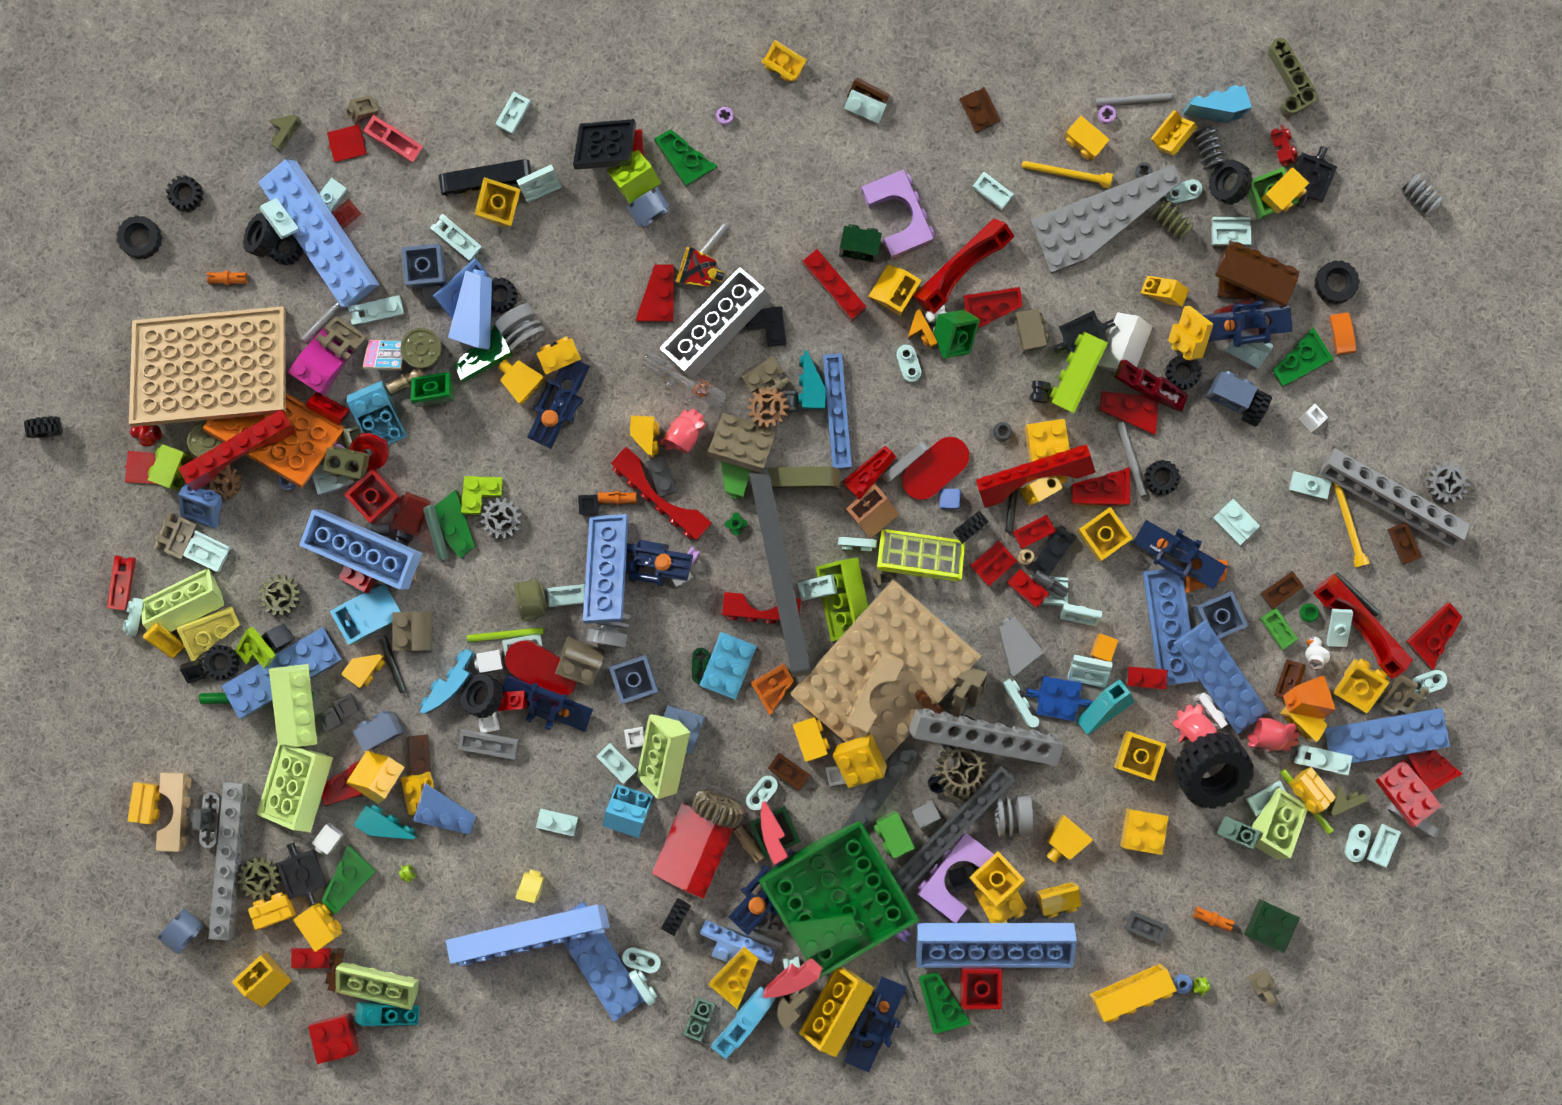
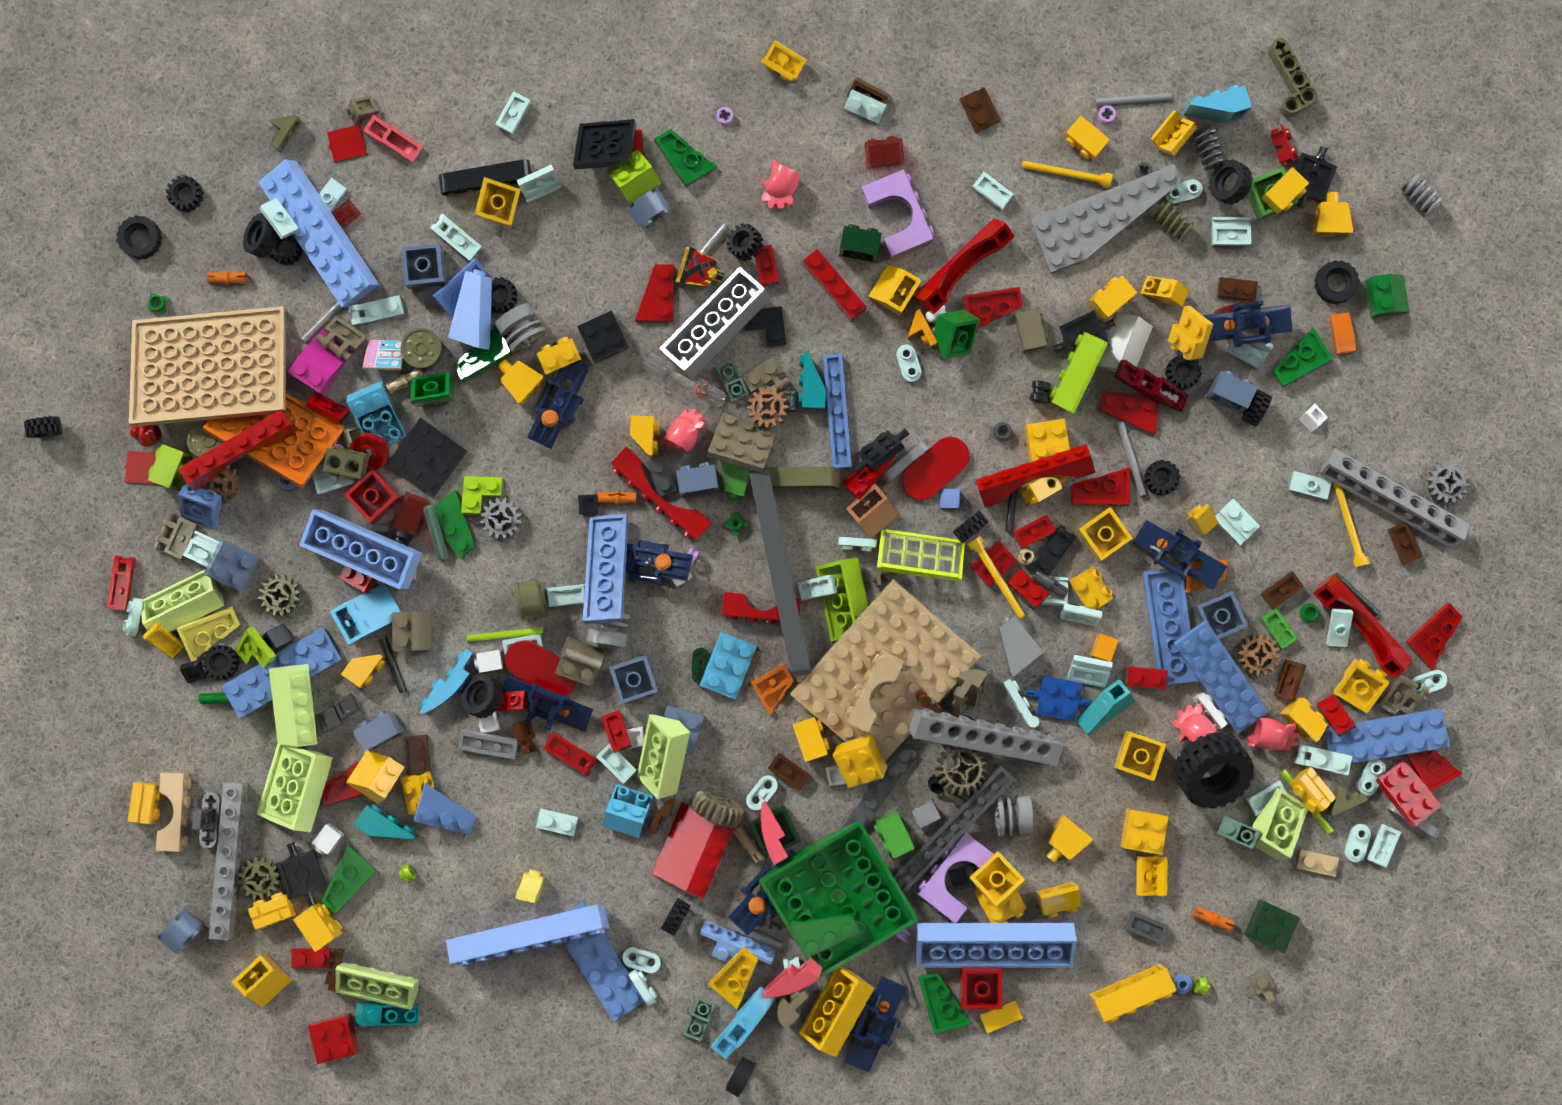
reddish brown slope [1215,240,1300,307] -> none
orange slope [1283,676,1336,719] -> none
white animal [1305,637,1330,669] -> none
none -> green plate [147,293,169,314]
none -> sand blue brick [204,538,260,592]
none -> black plate [387,418,467,497]
none -> reddish brown plate [512,720,537,755]
none -> red plate [543,732,599,776]
none -> black brick [577,310,629,364]
none -> red plate [601,710,632,753]
none -> reddish brown slope [648,798,675,834]
none -> sand blue brick [676,462,719,497]
none -> sand green slope [715,359,749,402]
none -> black tyre [725,1057,756,1097]
none -> black tyre [726,223,763,261]
none -> red plate [755,244,779,286]
none -> coral piece [761,159,800,210]
none -> black plate [853,428,910,474]
none -> clear red brick [864,136,905,169]
none -> yellow piece [968,536,1025,619]
none -> yellow tile [979,999,1023,1033]
none -> yellow bracket [1069,566,1113,610]
none -> yellow brick [1088,275,1137,323]
none -> yellow bracket [1136,856,1168,897]
none -> yellow slope [1186,504,1219,537]
none -> medium nougat gear [1237,634,1281,676]
none -> tan plate [1296,849,1339,877]
none -> yellow torso [1312,192,1353,236]
none -> red plate [1317,694,1356,737]
none -> light aqua plate [1356,759,1386,796]
none -> green slope [1365,274,1409,318]

